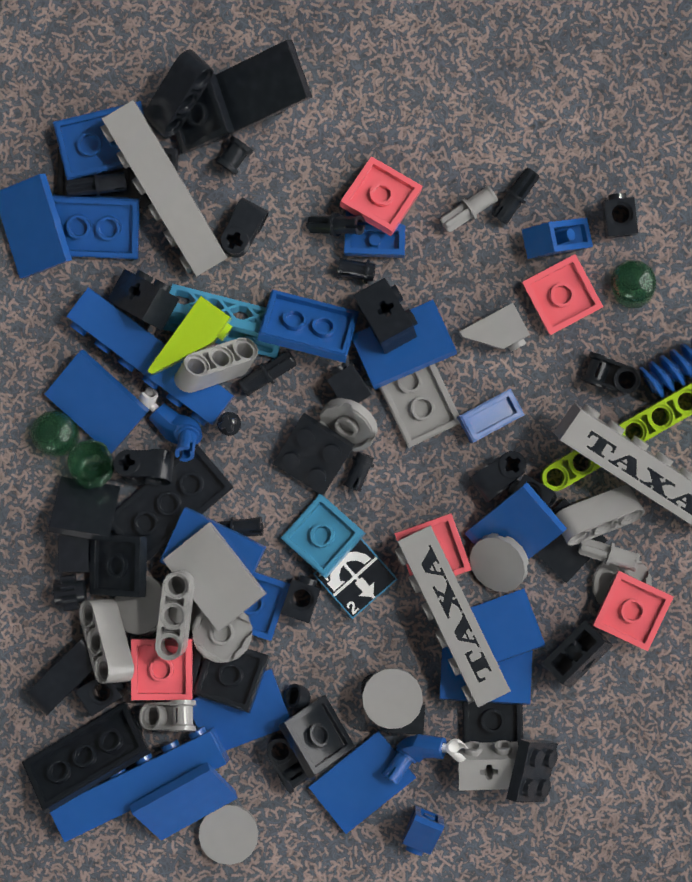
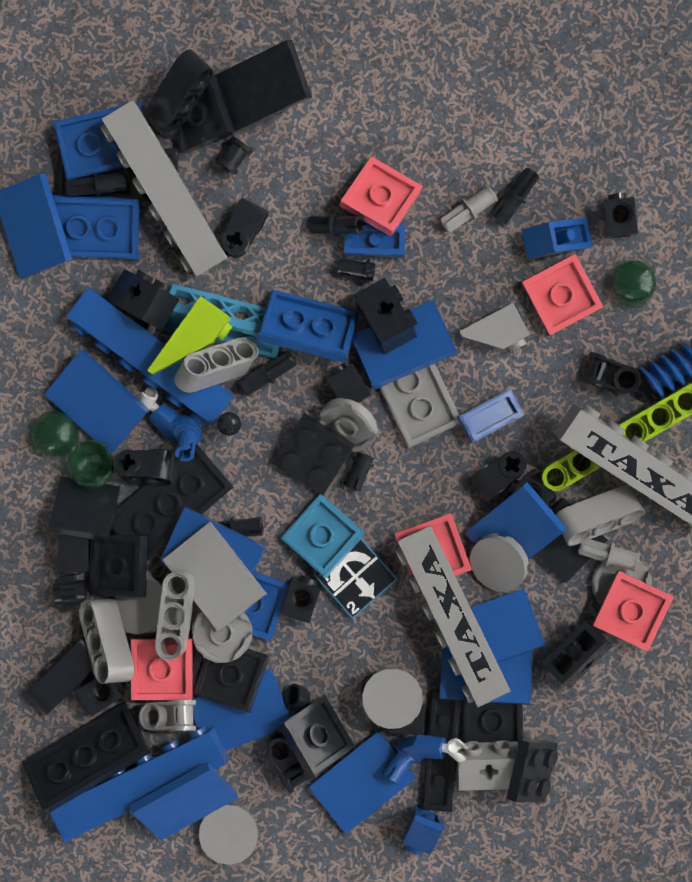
none -> black tile [422,689,461,812]

